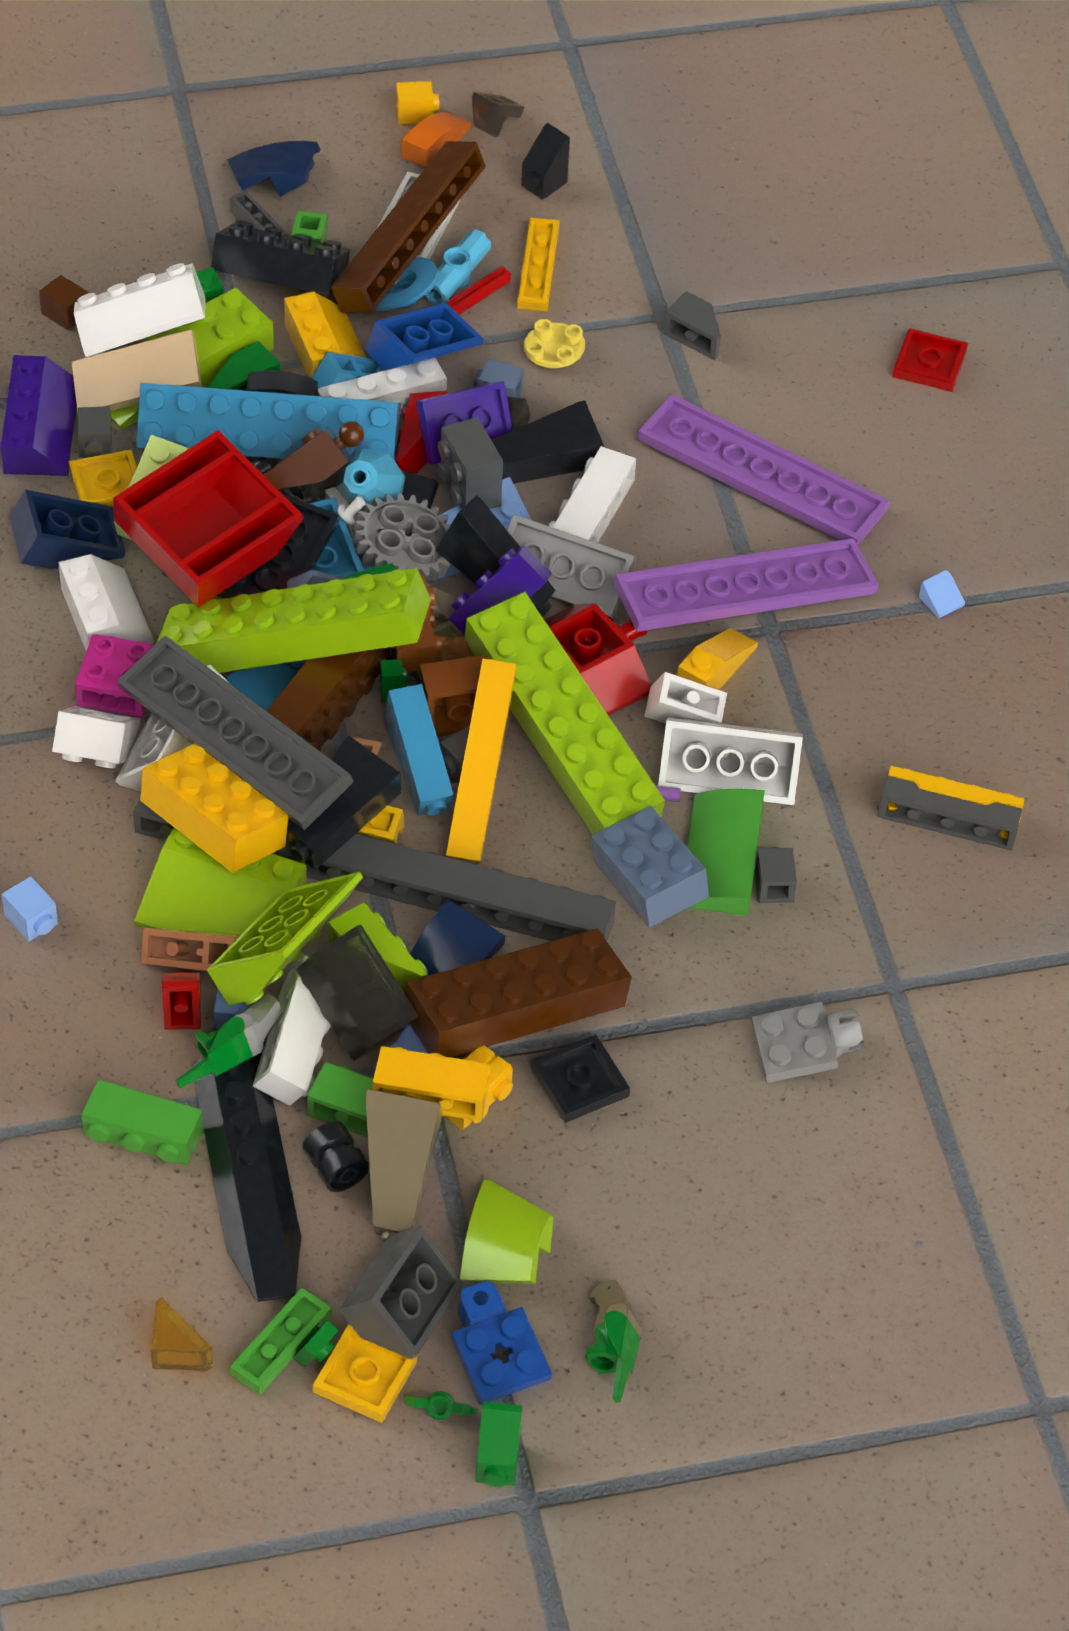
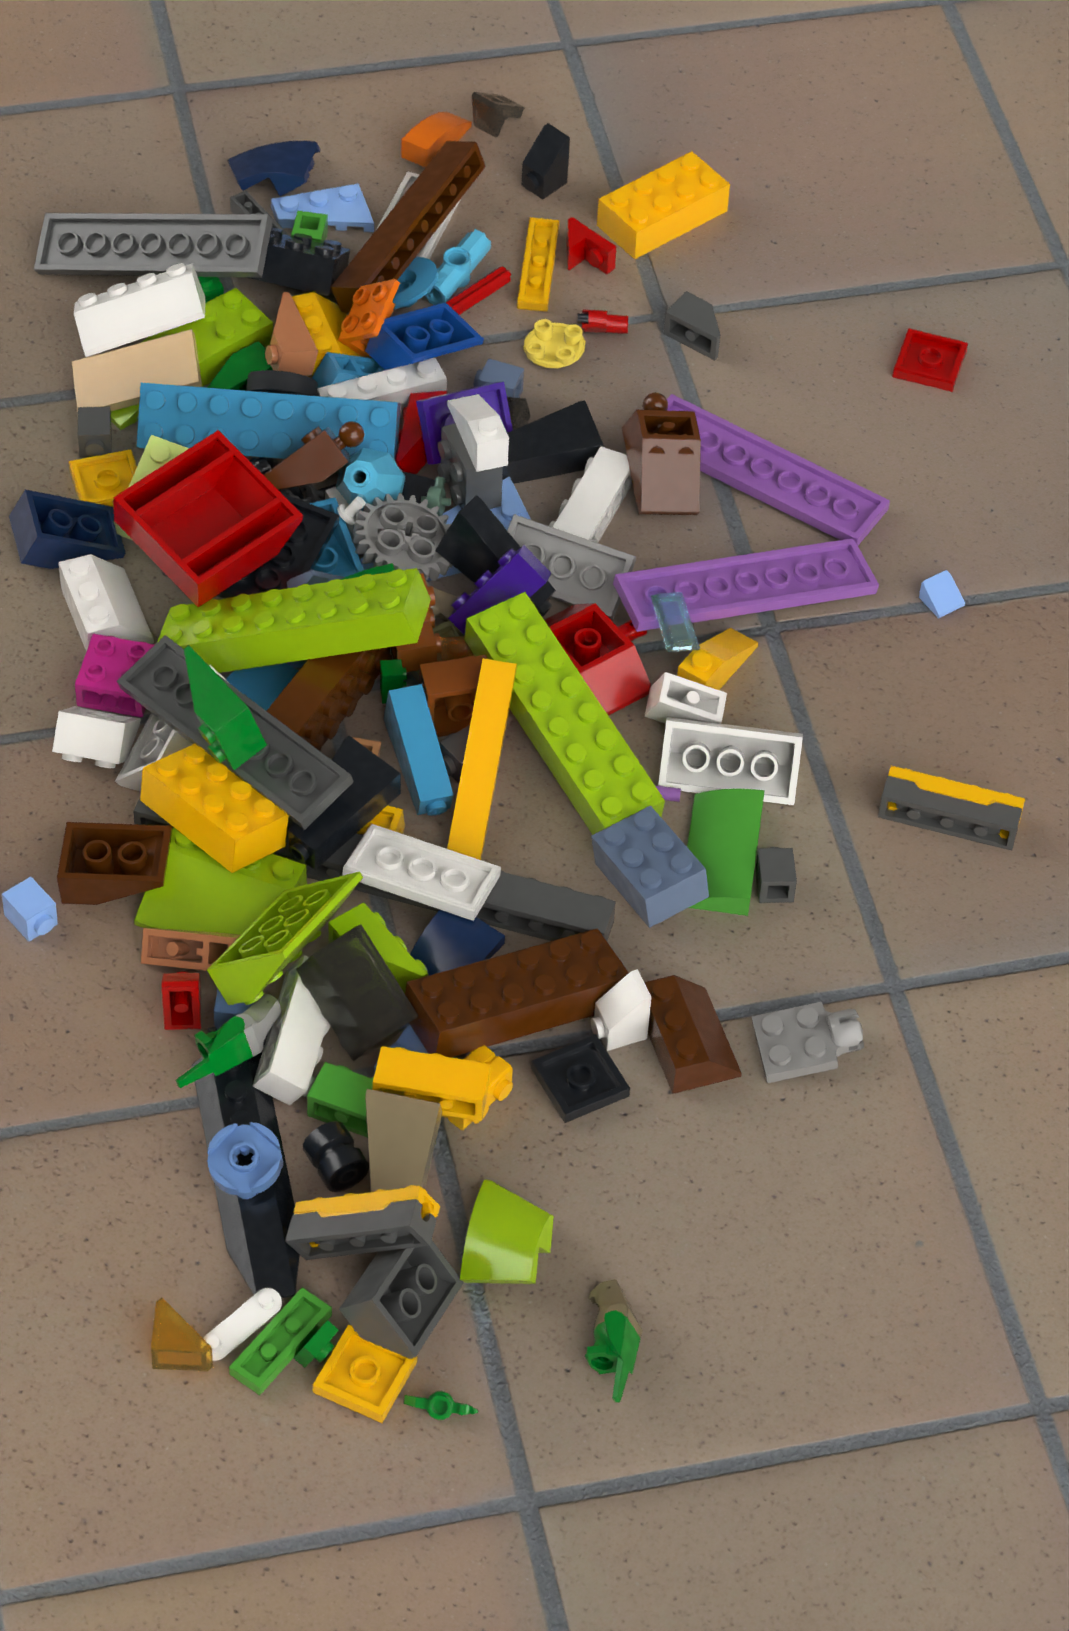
dark purple slope [0,355,77,476] -> none
reddish brown brick [39,275,88,331] -> none
bright green brick [82,1079,204,1166] -> none
yellow brick [396,81,439,125] -> none
blue plate [451,1281,552,1405] -> none
green slope [476,1401,522,1487] -> none
none -> plate [34,213,273,278]
none -> reddish brown slope [57,822,172,905]
none -> green slope [184,645,267,770]
none -> white piece [201,1288,282,1361]
none -> medium blue plate [207,1122,284,1199]
none -> nougat slope [265,292,318,376]
none -> light blue wing [271,183,374,232]
none -> dark grey piece [285,1185,440,1260]
none -> orange bracket [338,279,400,358]
none -> white tile [342,824,501,921]
none -> sand green piece [421,477,451,516]
none -> white slope [448,394,509,472]
none -> red slope [566,217,617,275]
none -> red piece [577,309,628,334]
none -> white slope [590,969,652,1051]
none -> yellow brick [597,151,730,260]
none -> slope [622,392,701,515]
none -> reddish brown slope [644,975,742,1094]
none -> clear light blue tile [651,592,700,652]

